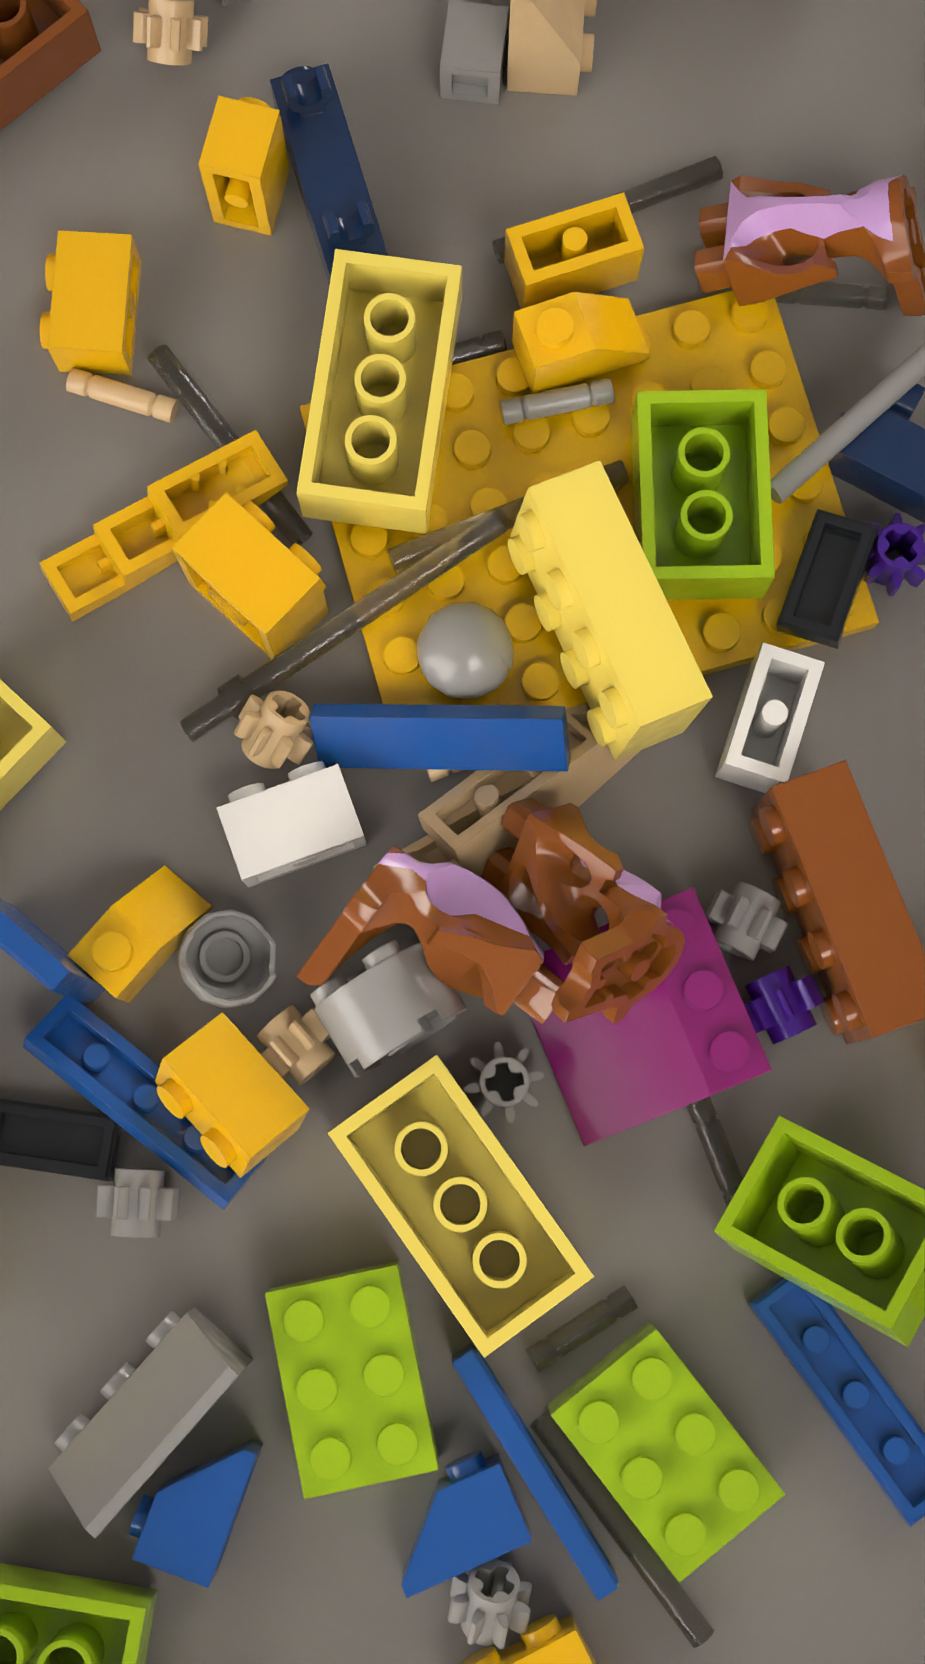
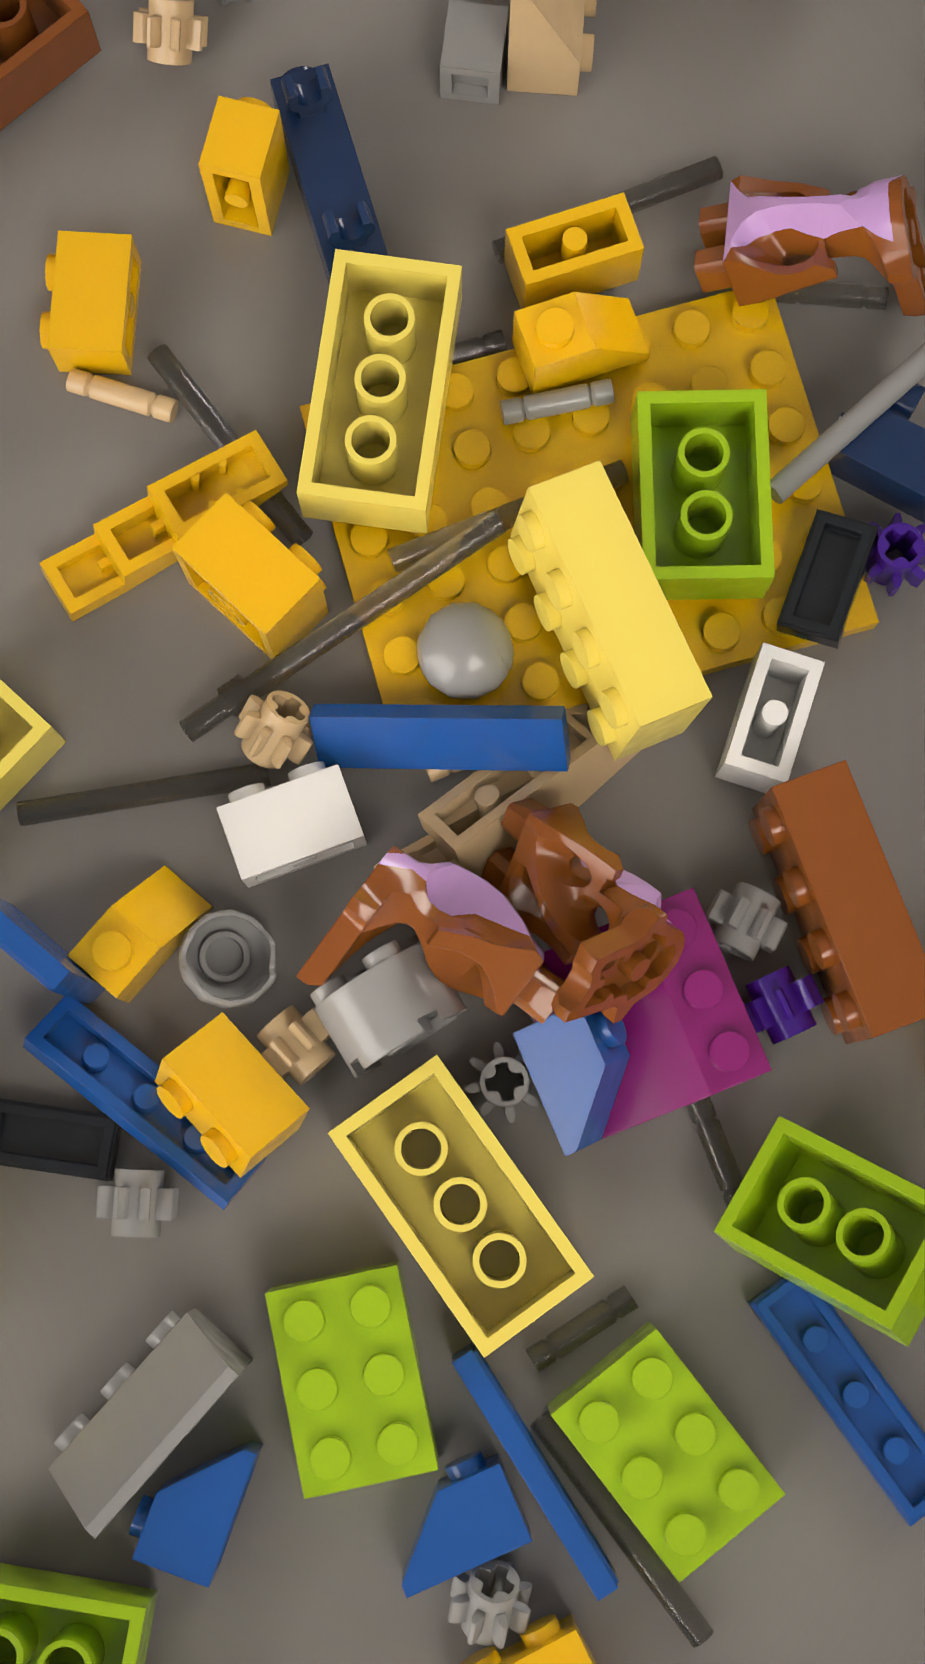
none -> clear smoke bar [16,763,271,826]
none -> slope [512,1011,630,1156]

